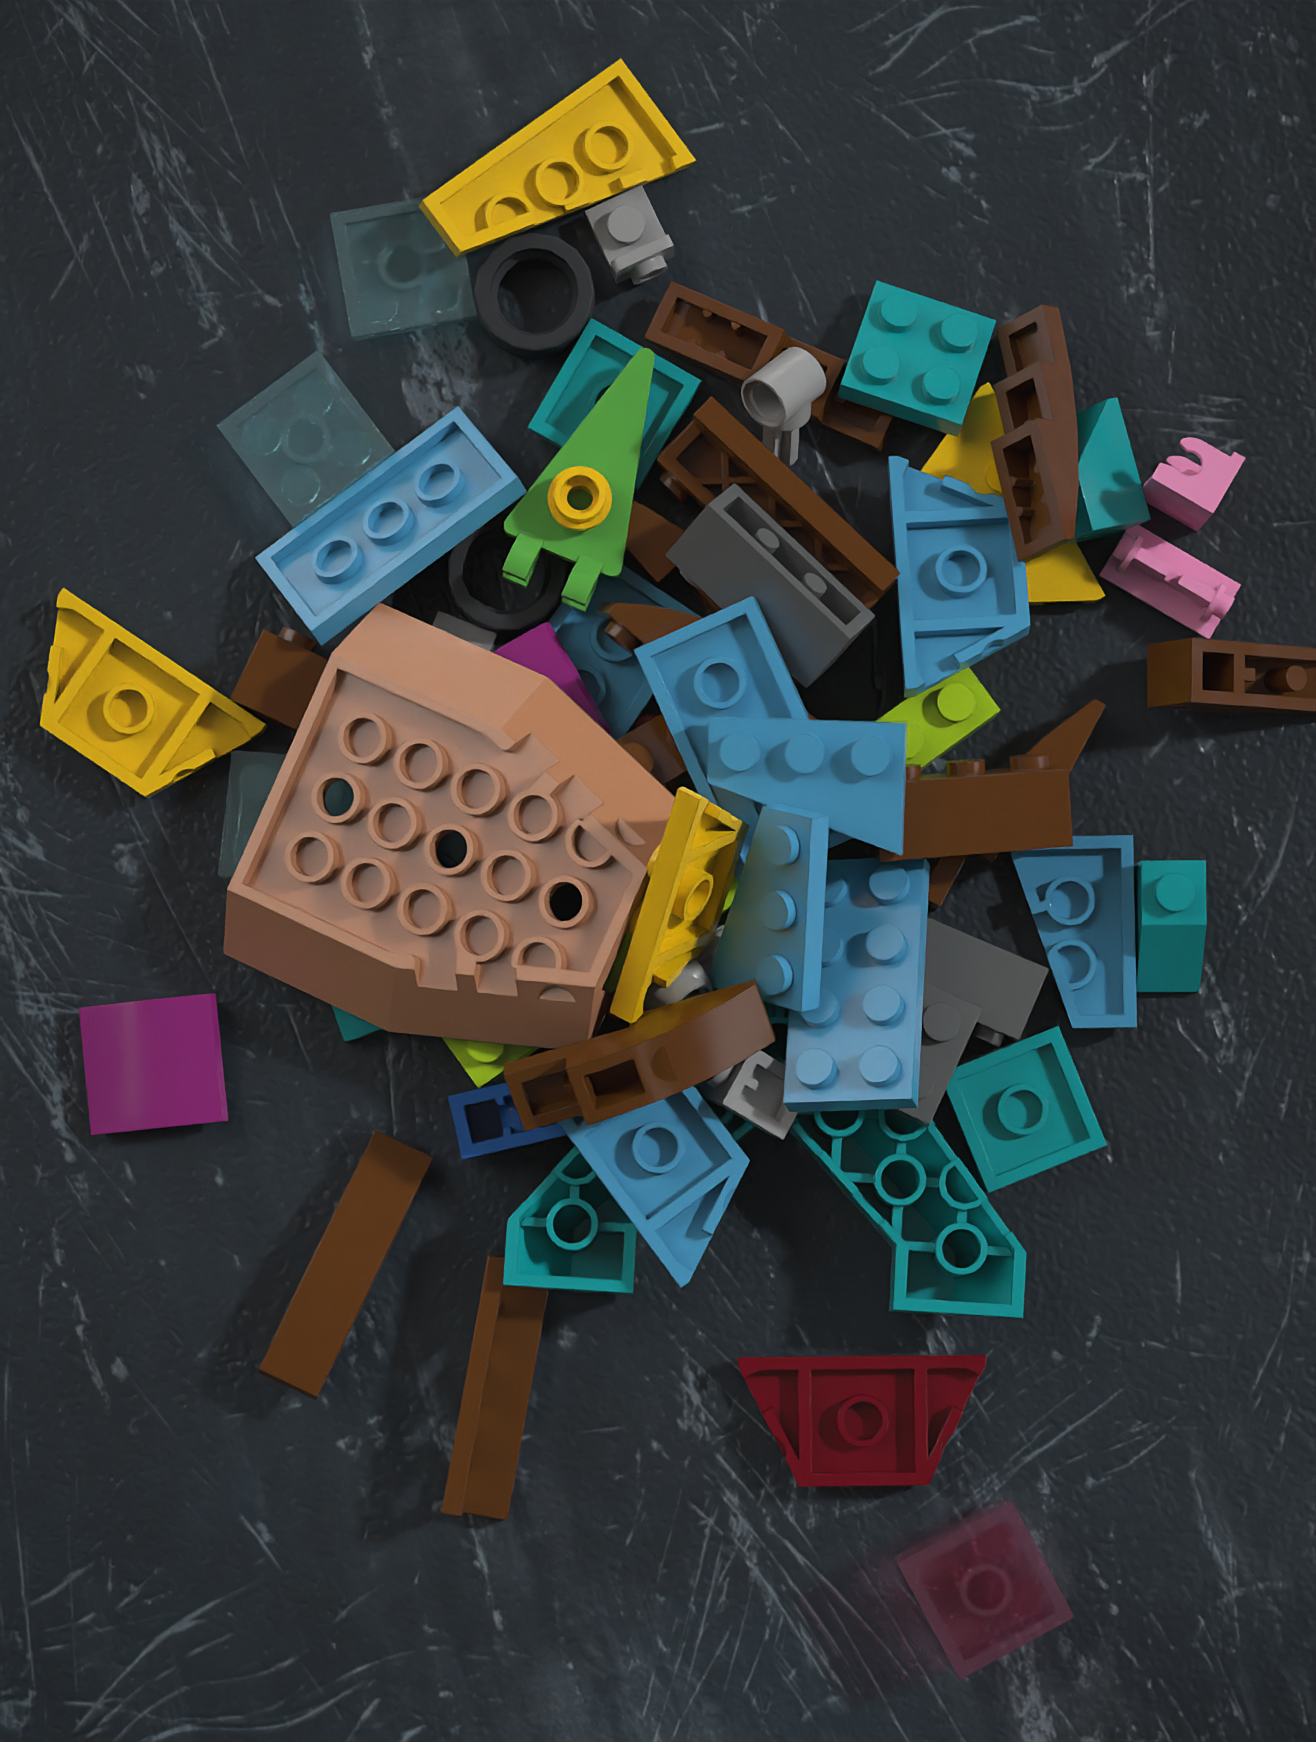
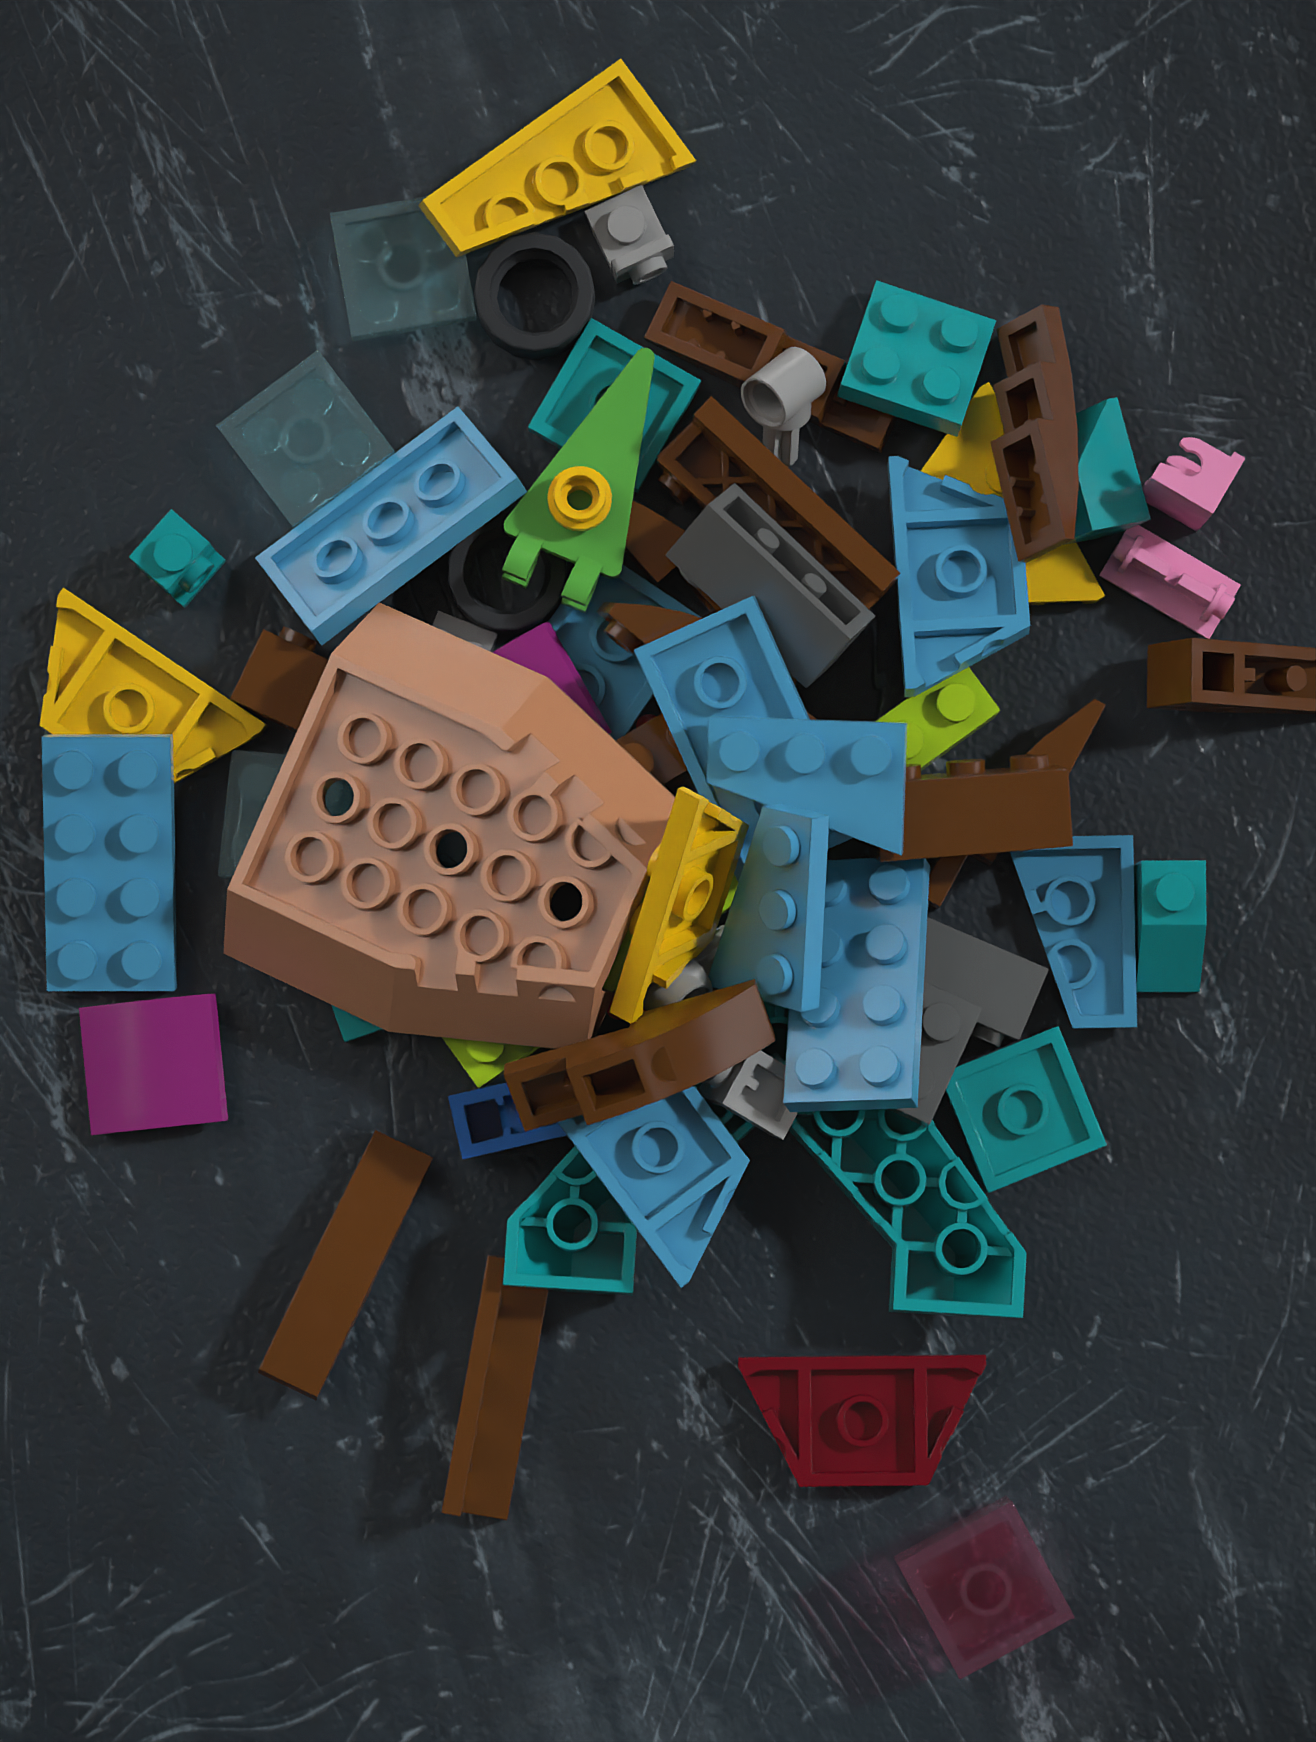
none -> dark azure plate [42,734,177,991]
none -> teal brick [129,509,226,608]

